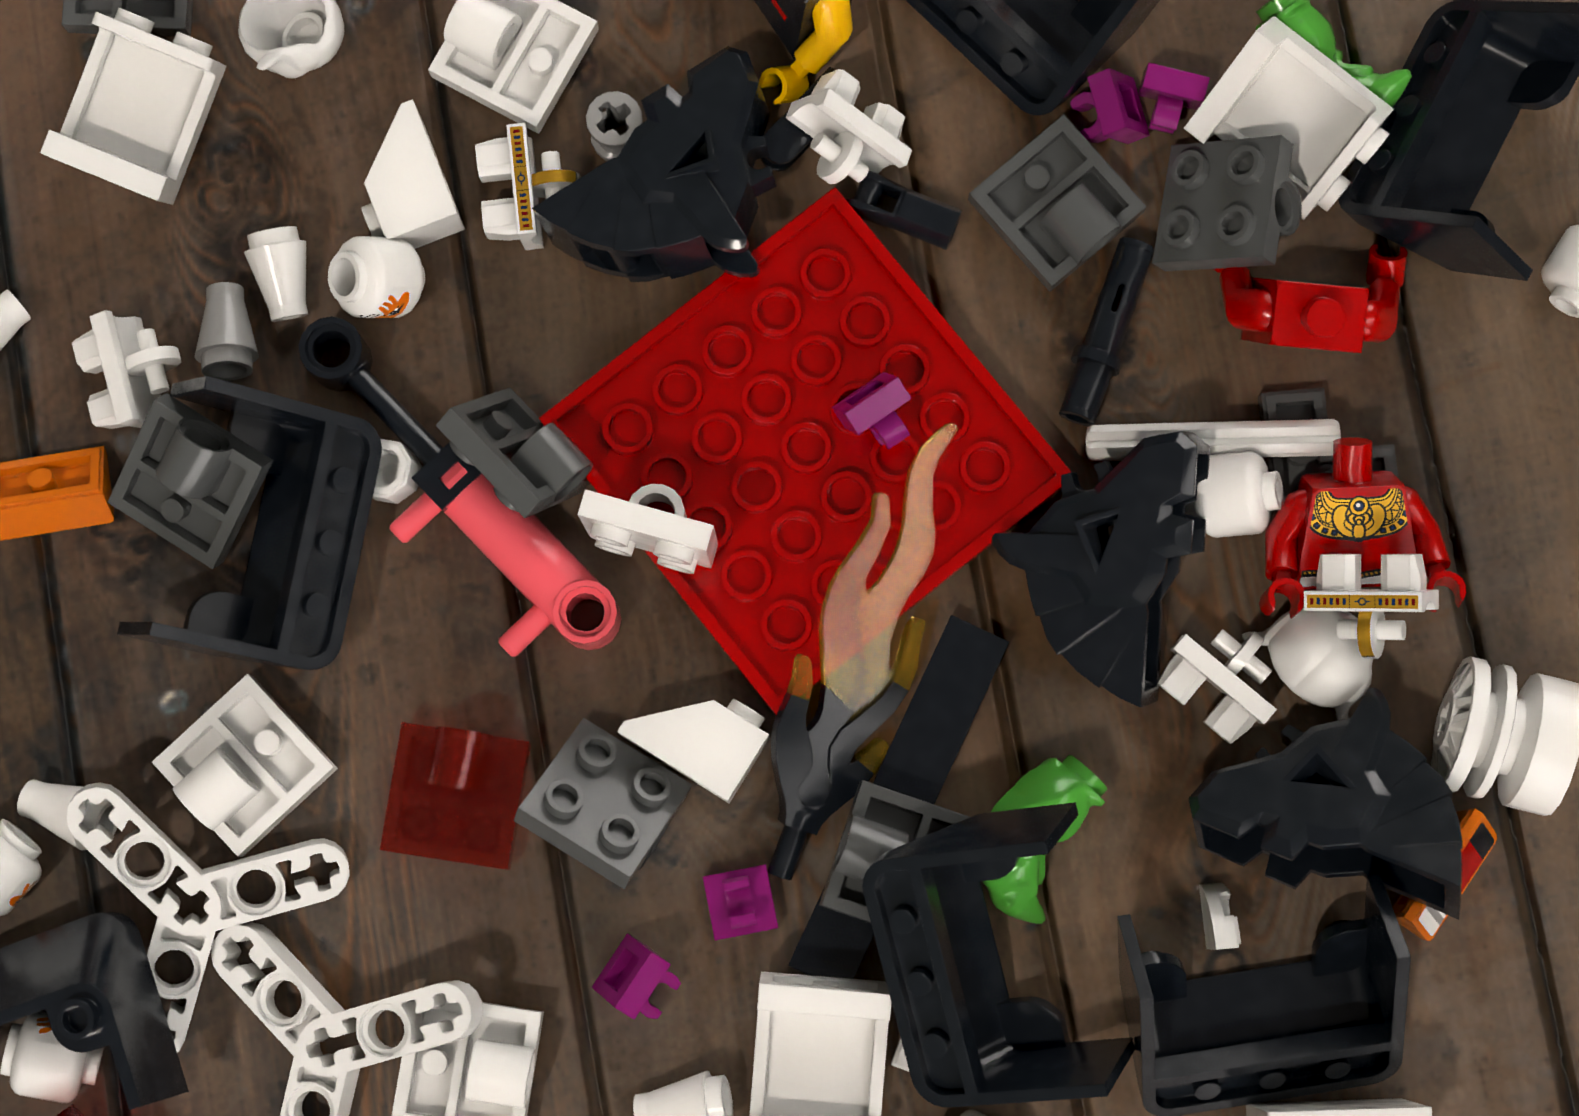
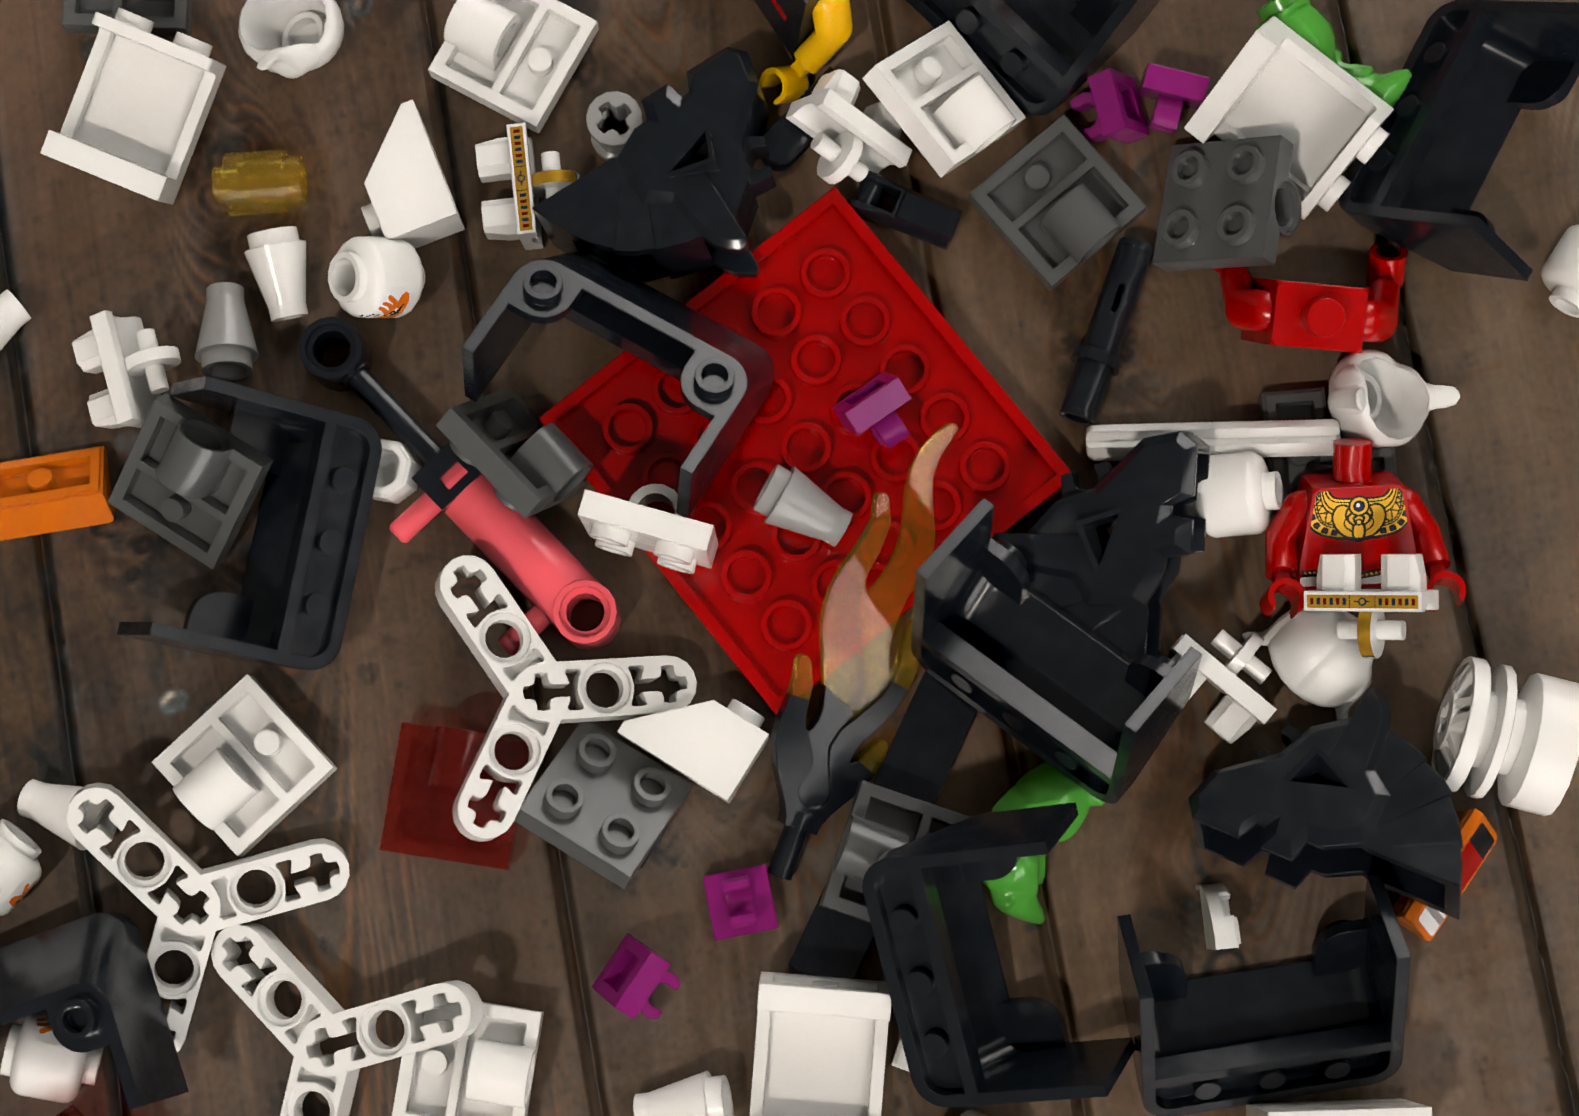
none -> clear yellow brick [212,150,308,216]
none -> white piece [435,555,697,842]
none -> windscreen [462,252,774,518]
none -> light grey cone [752,464,853,547]
none -> white plate [862,21,1026,178]
none -> black windscreen [911,498,1202,804]
none -> white hair [1327,349,1460,448]

